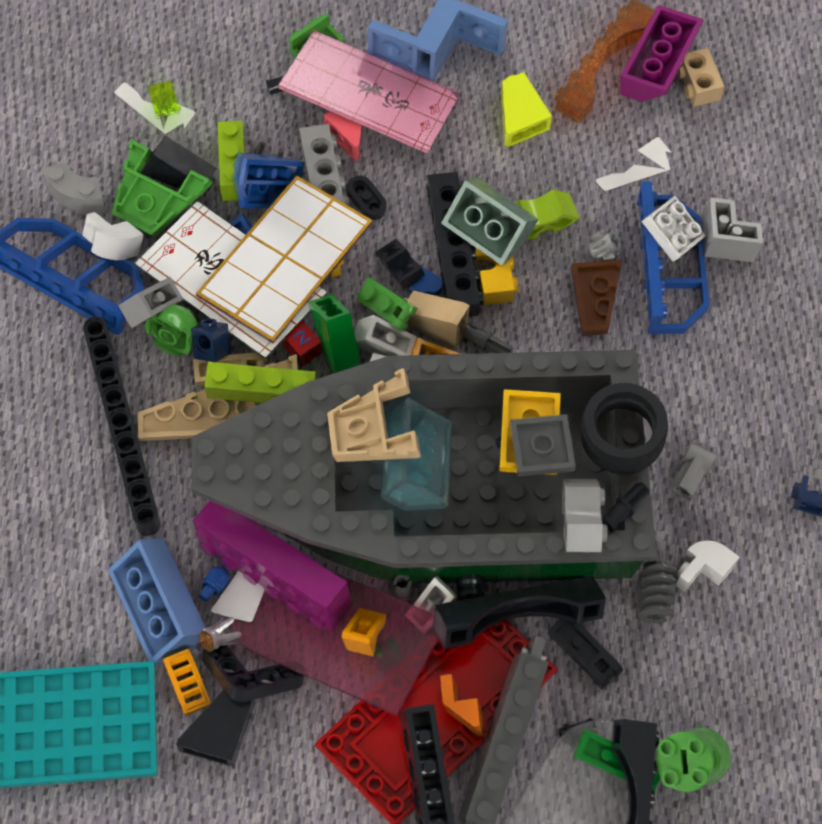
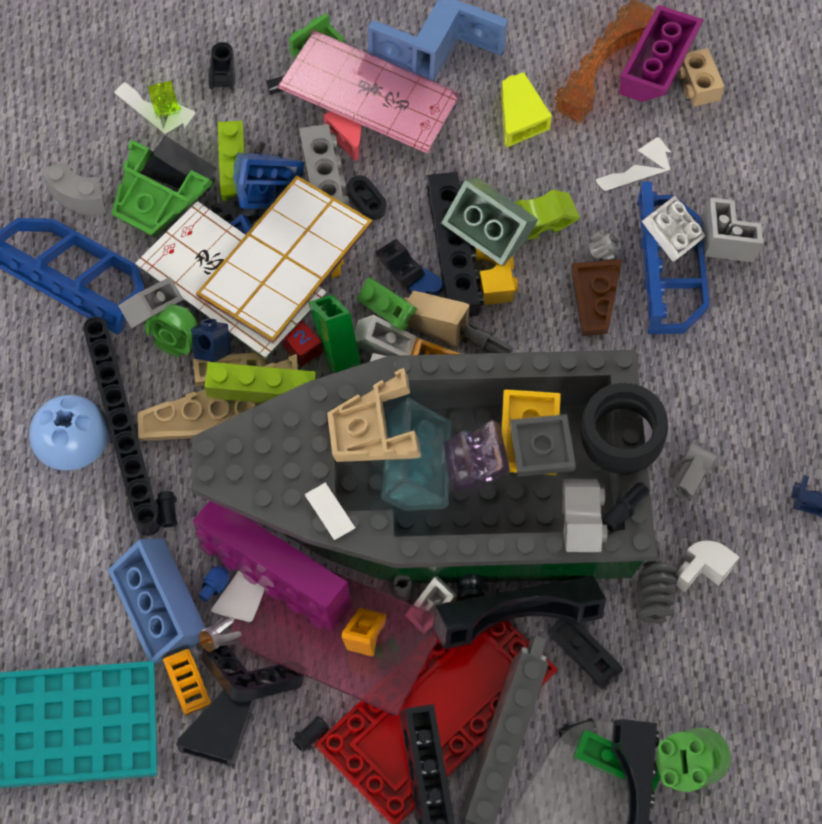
white brick [82,212,144,260] -> none
orange slope [440,674,484,736] -> none
none -> light blue piece [29,395,109,470]
none -> black pin [155,491,178,528]
none -> black piece [209,42,235,90]
none -> black plate [211,196,258,221]
none -> black pin [292,716,329,752]
none -> white sticker [304,483,355,540]
none -> clear purple slope [443,420,510,492]

